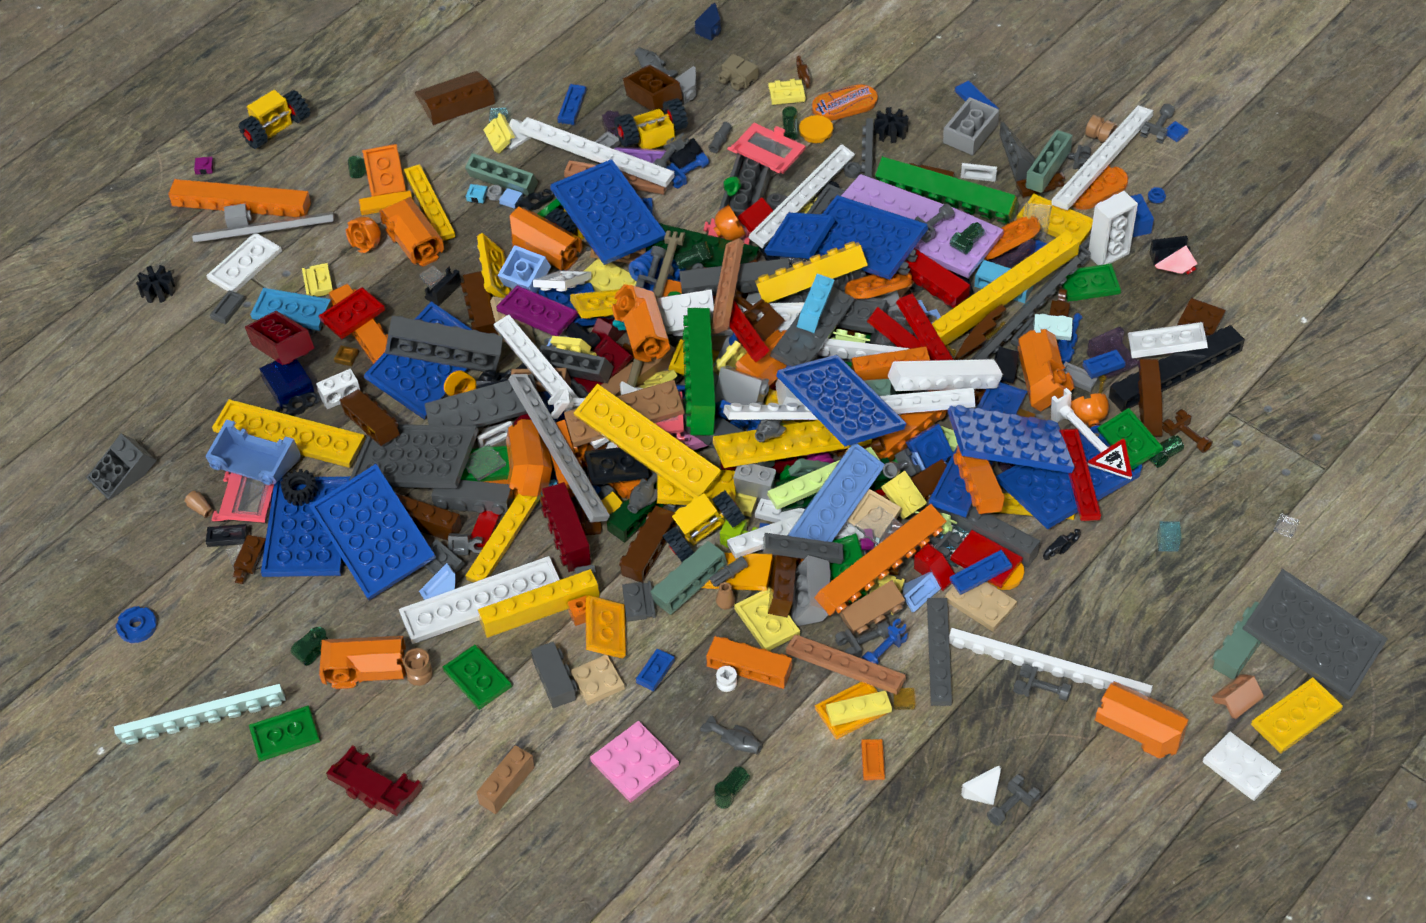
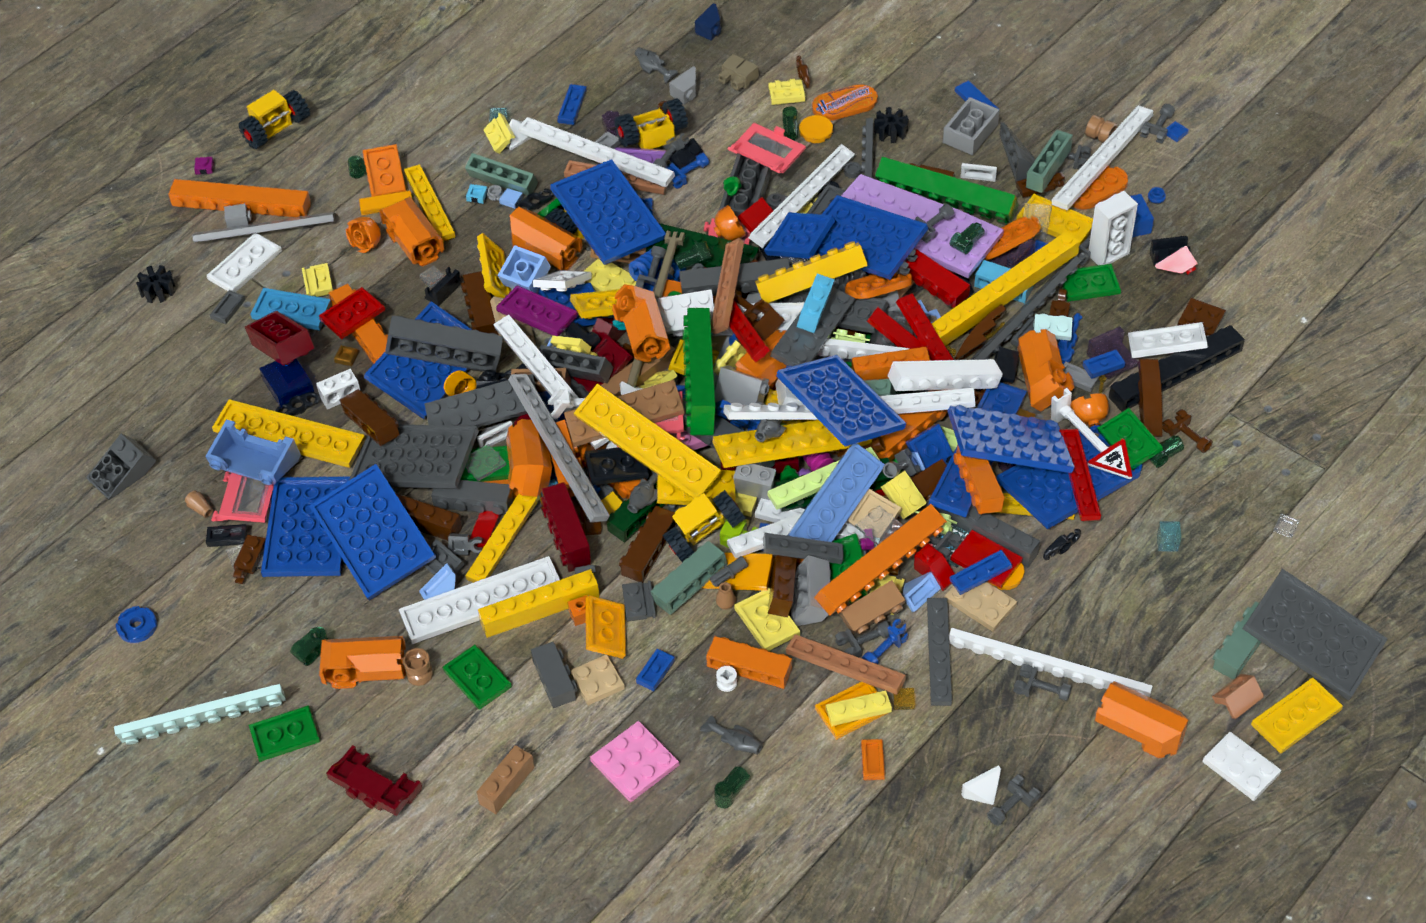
black tyre [281,469,318,506] -> none
reddish brown slope [415,71,495,125] -> none
reddish brown brick [623,64,682,111] -> none
dark grey pin [708,122,732,153] -> none
sand green plate [788,459,830,477] -> none

